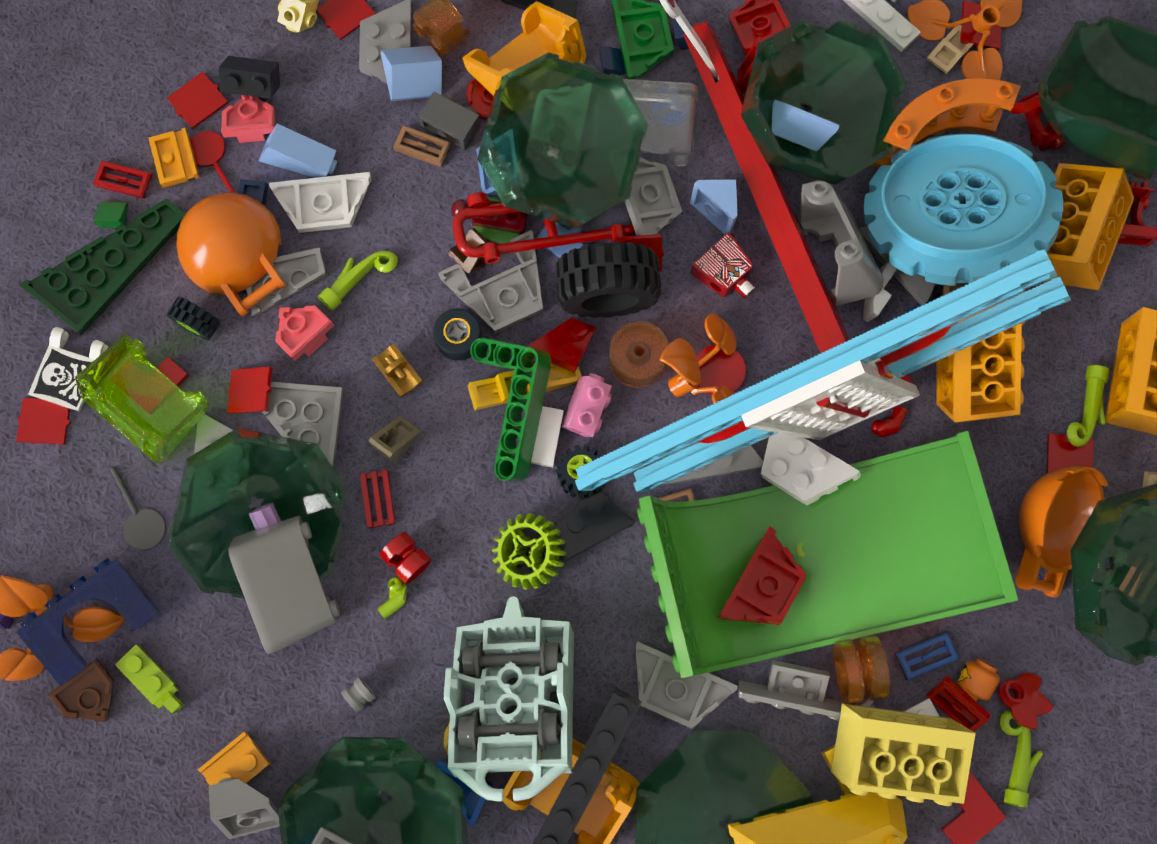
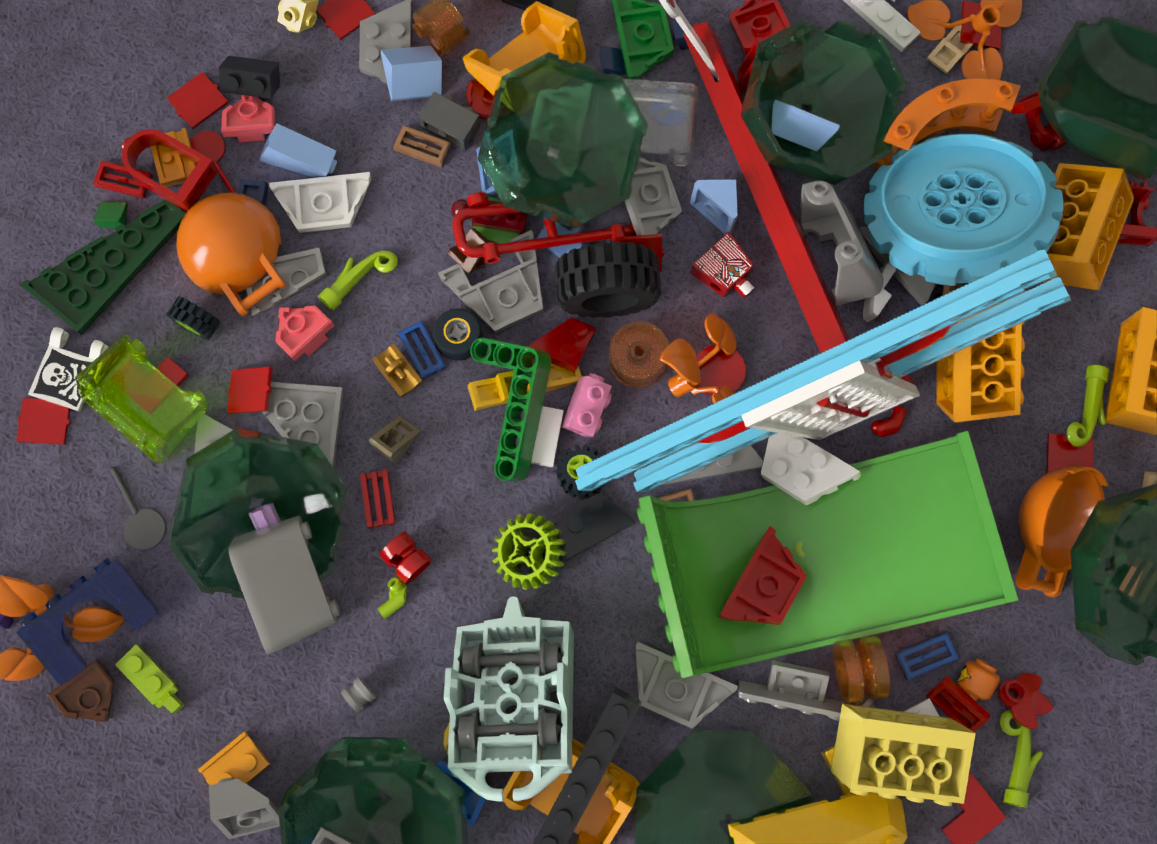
none -> red window [121,129,219,211]
none -> blue tile [398,320,446,380]

